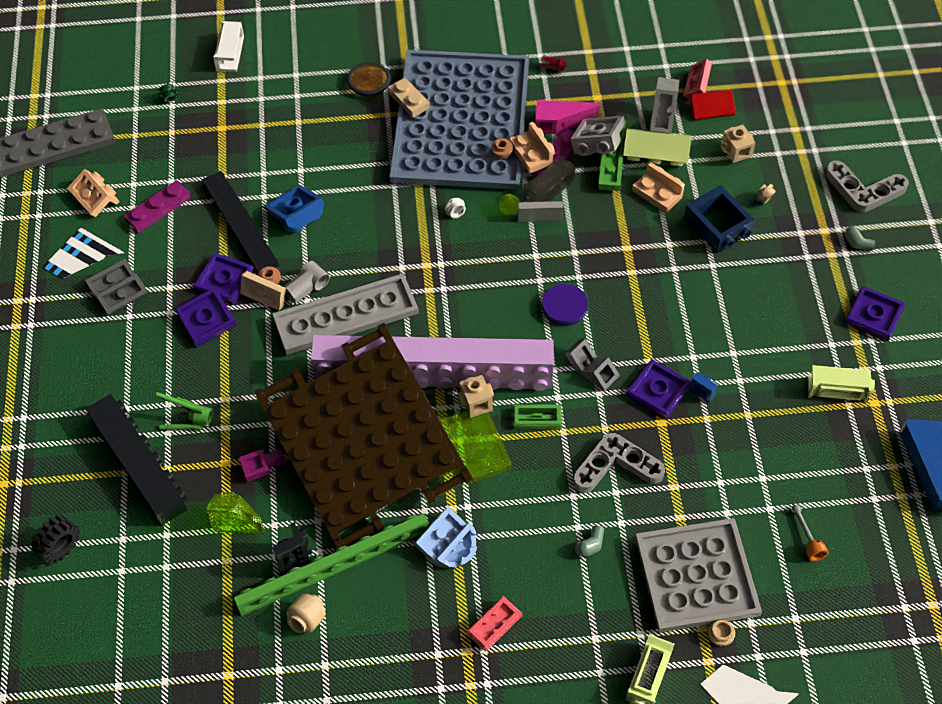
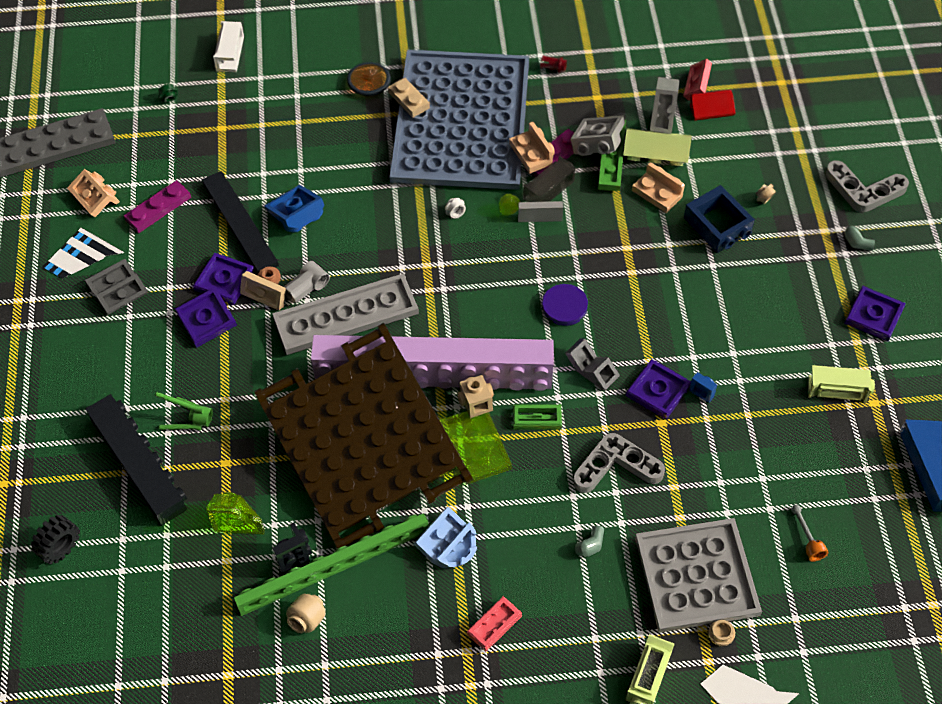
magenta plate [239,449,286,482] -> none
nougat plate [491,138,513,159] -> none
dark pink slope [535,100,600,134] -> none
tan brick [721,125,755,163] -> none

